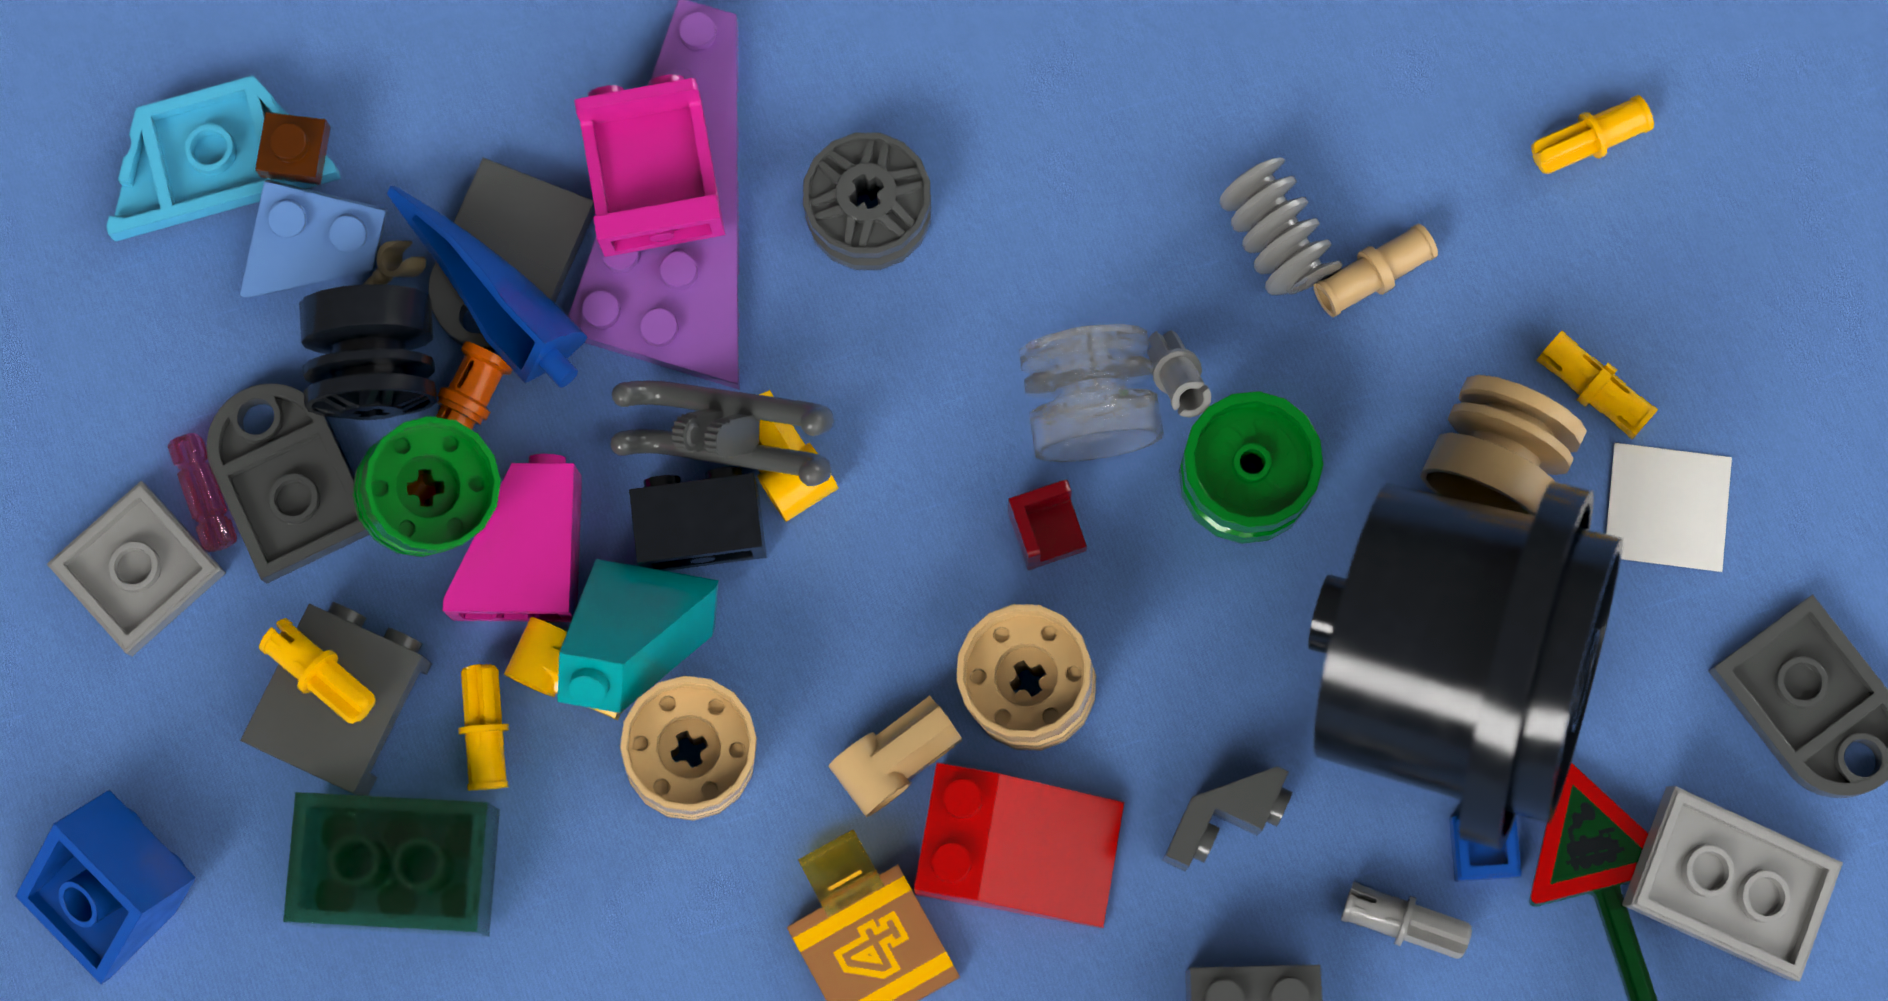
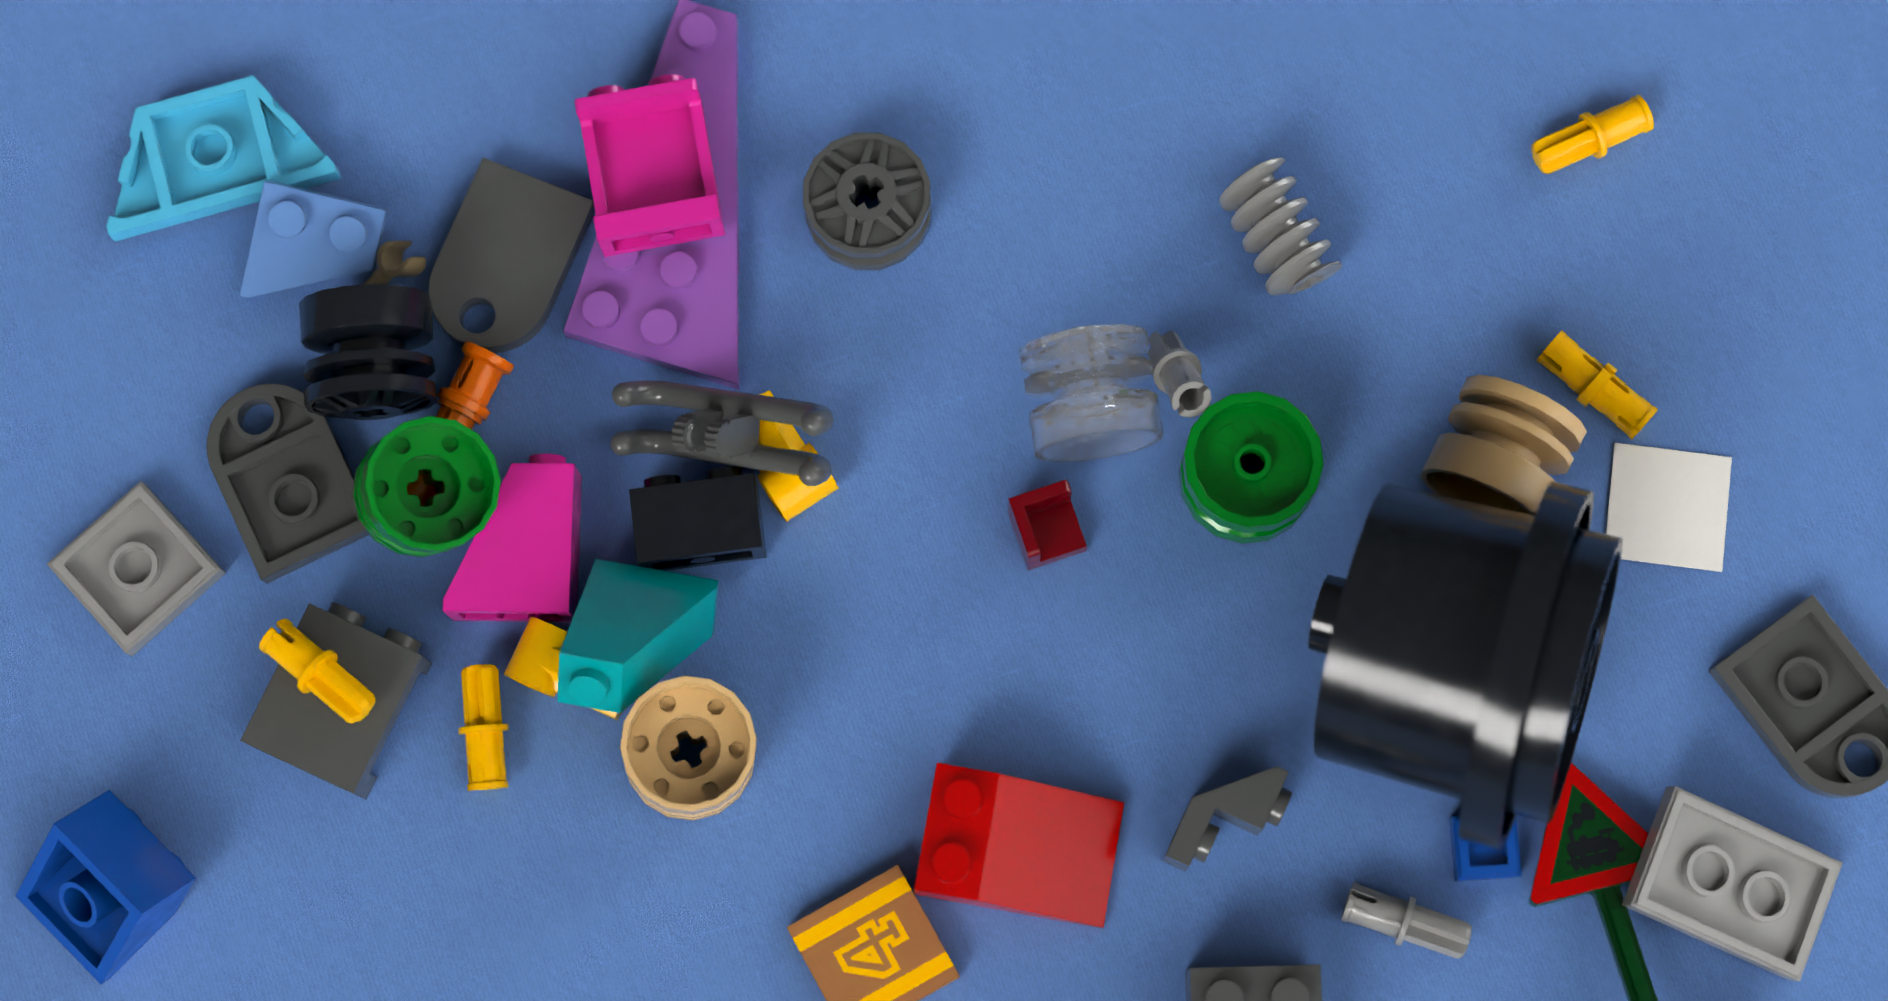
clear pink axle [168,433,237,552] -> none
reddish brown plate [255,112,331,185] -> none
clear green brick [283,792,500,937] -> none
blue piece [387,185,587,388] -> none
clear yellow tile [798,829,884,916] -> none
tan piece [828,696,962,817] -> none
tan wheel [956,604,1096,751] -> none
tan pin [1314,223,1438,317] -> none

